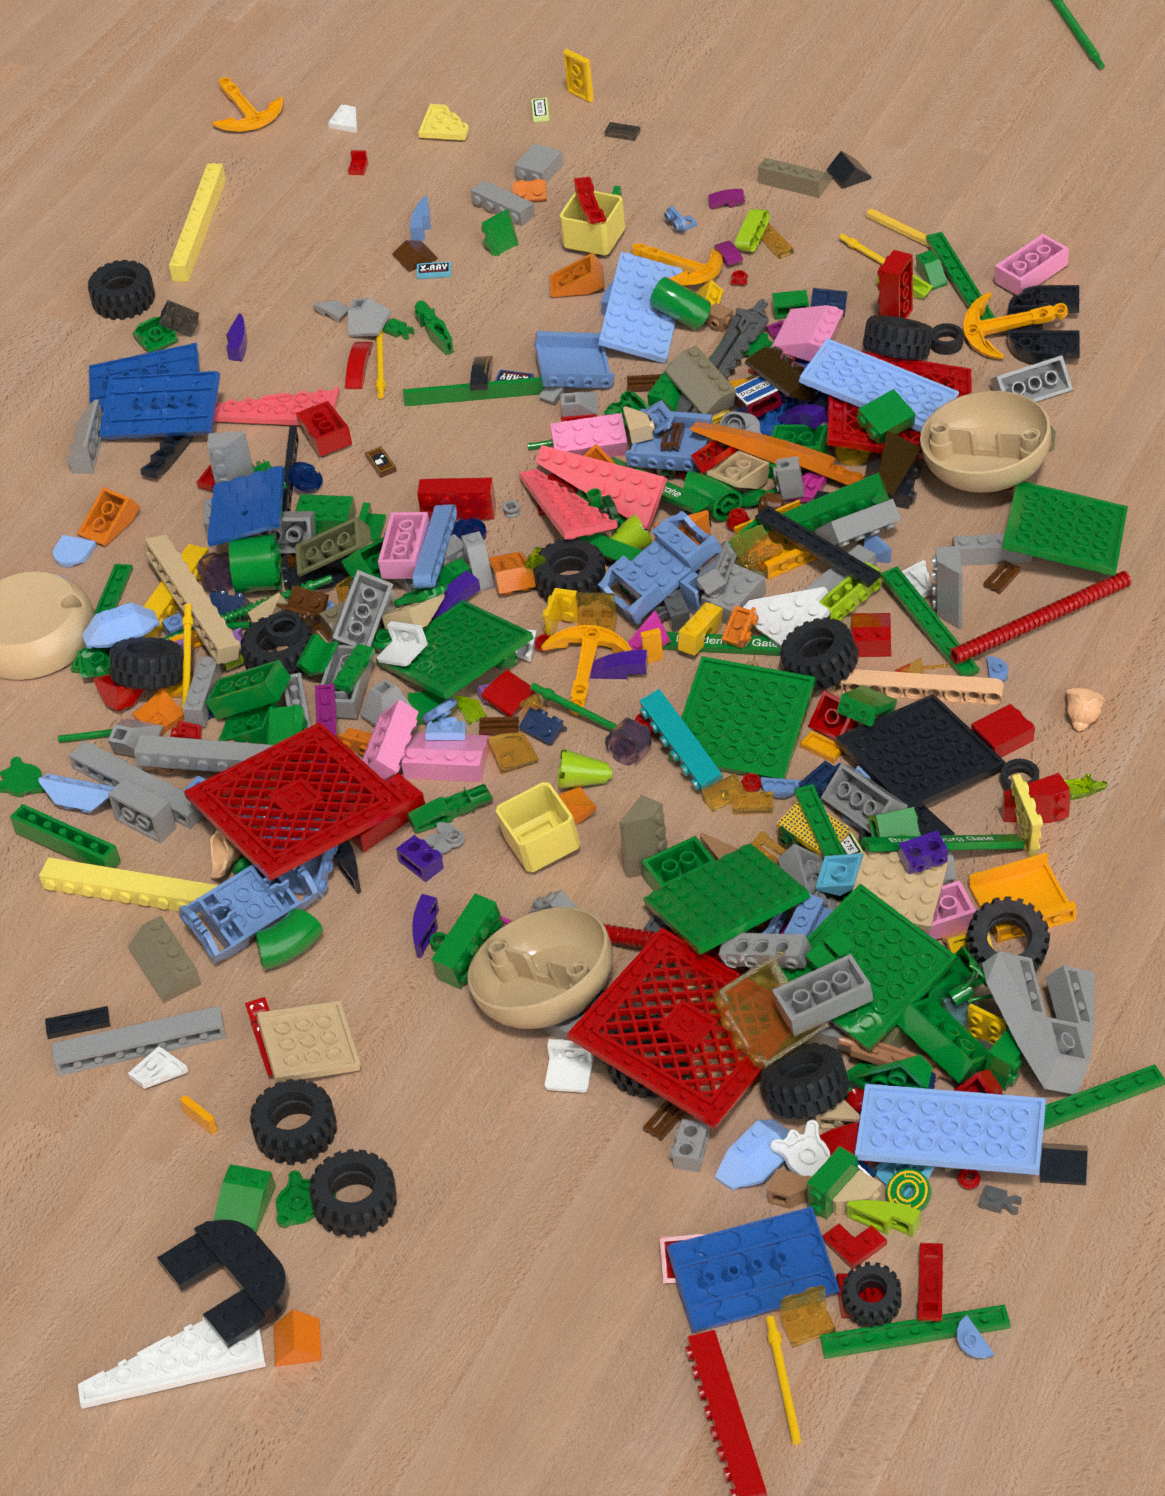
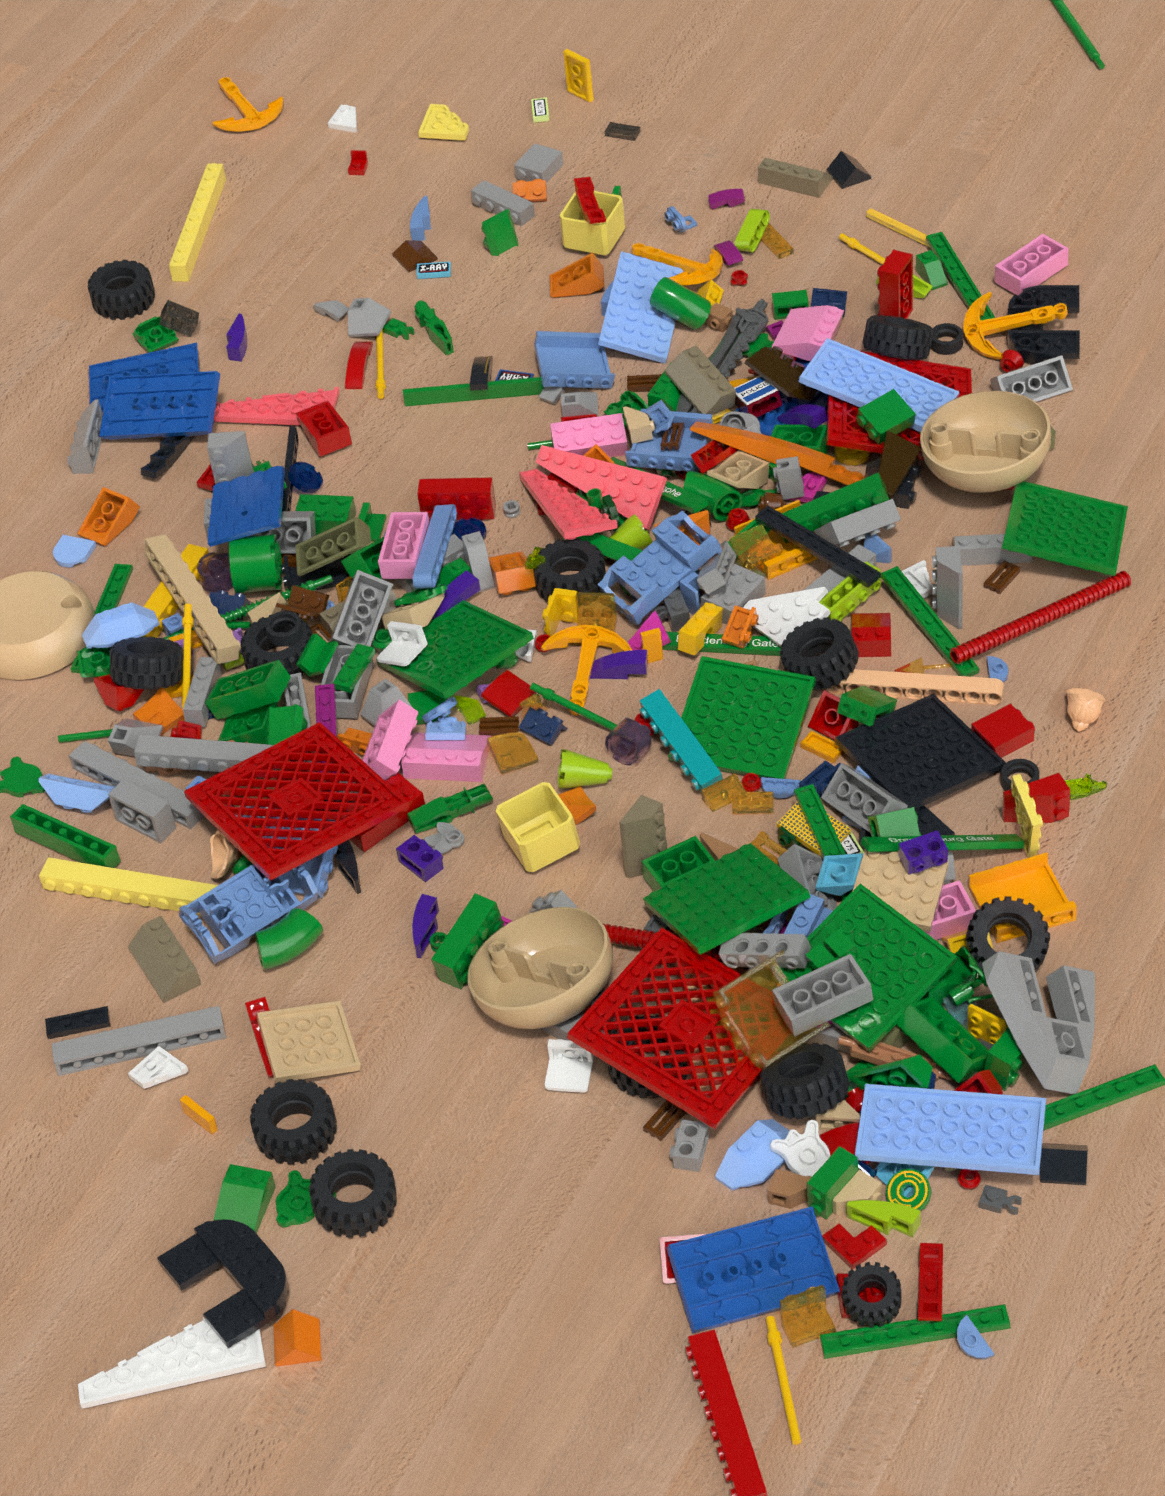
tile [365,446,397,478] -> none
none -> red cone [1000,350,1024,373]

